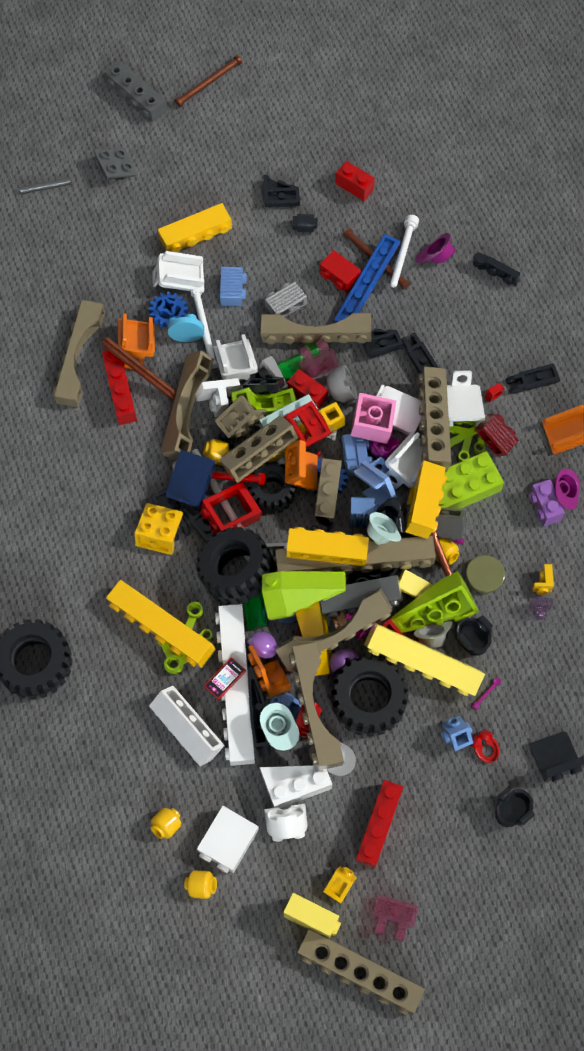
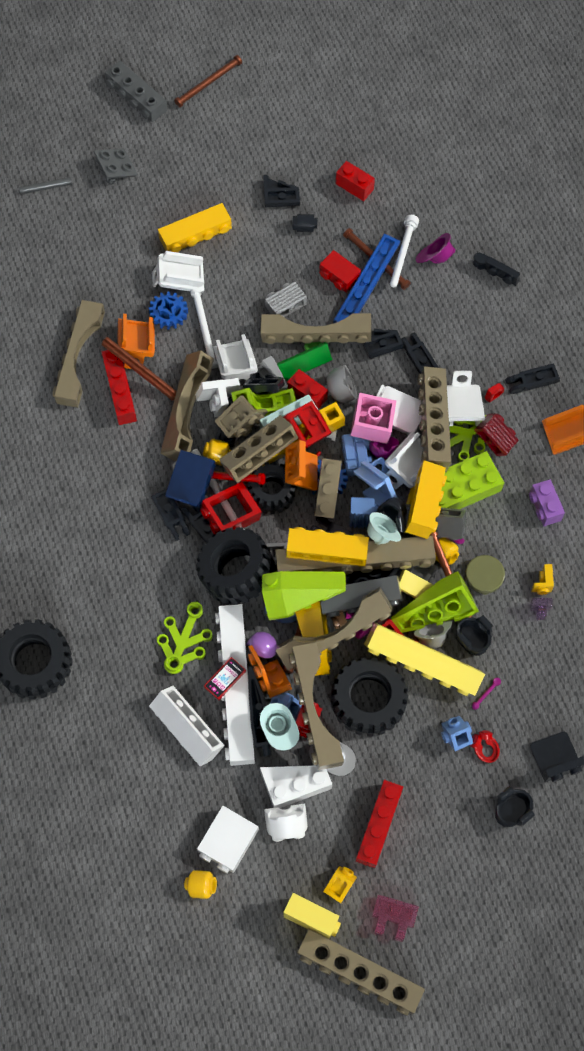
yellow brick [106,579,216,668] -> none
yellow bracket [135,503,183,555] -> none
yellow head [150,808,181,839] -> none
medium azure tile [168,314,204,342] -> none
medium blue brick [220,267,247,306] -> none
green tile [242,592,267,631] -> none
clear pink plate [299,339,339,378] -> none
medium lavender hair [329,648,359,675] -> none
magenta piece [552,468,580,510] -> none

